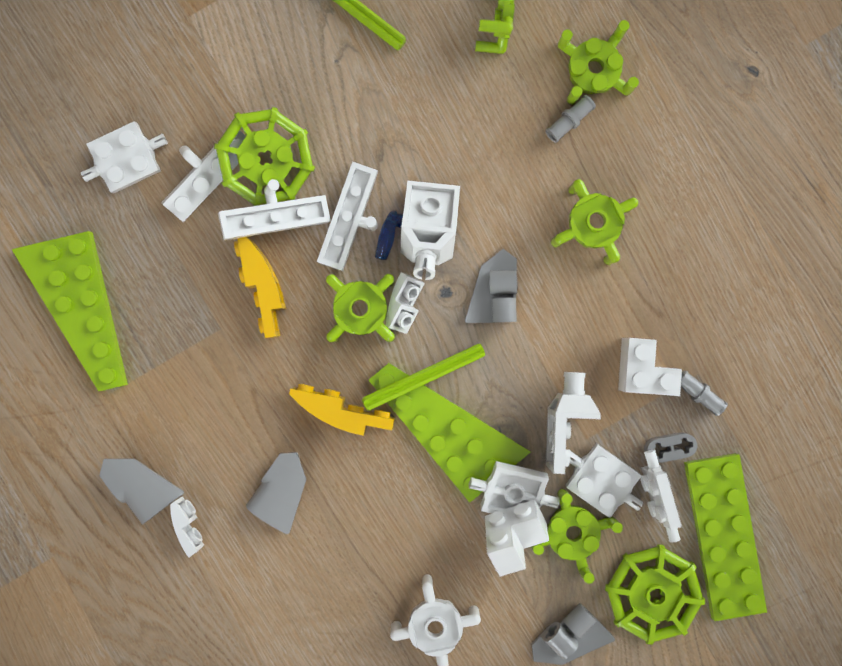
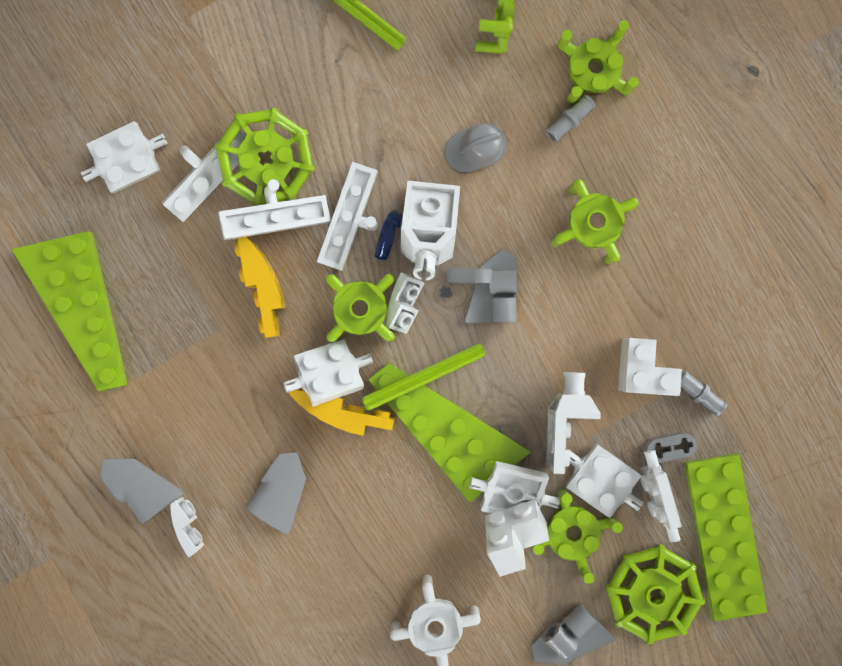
none -> white plate [283,339,373,406]
none -> light grey piece [445,123,507,173]
none -> light grey beam [446,268,492,284]

